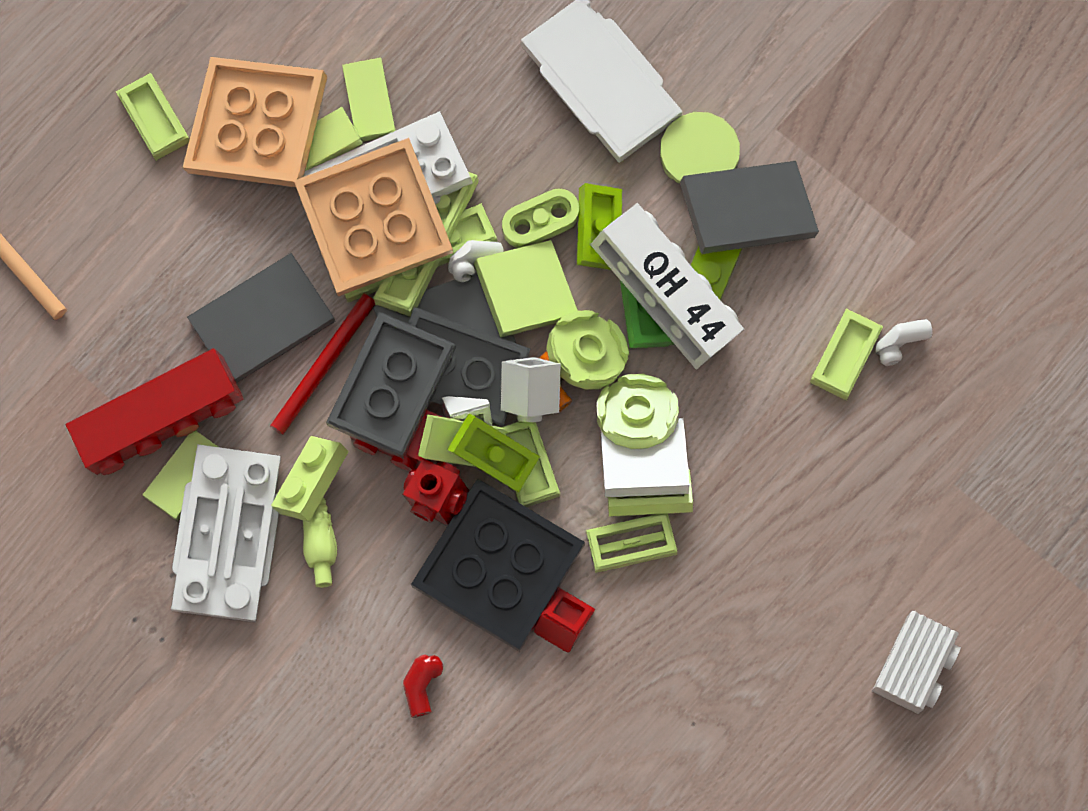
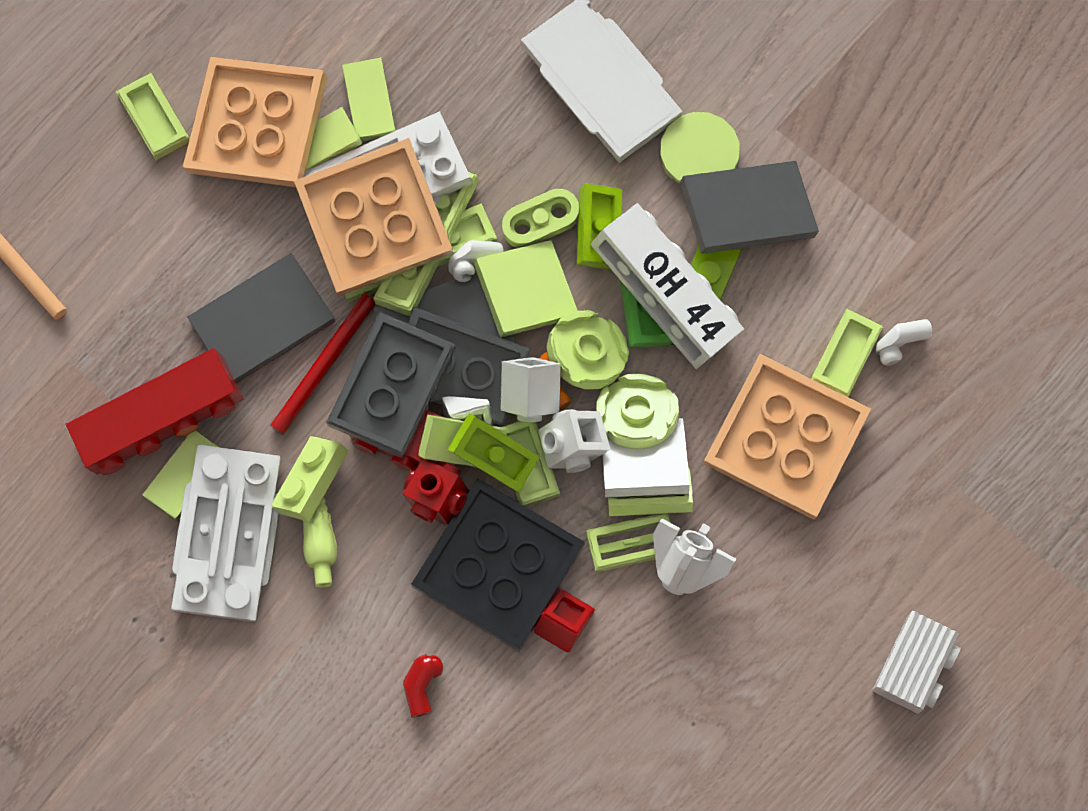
none -> white brick [538,410,610,473]
none -> white brick [653,519,736,595]
none -> light nougat plate [703,354,871,520]

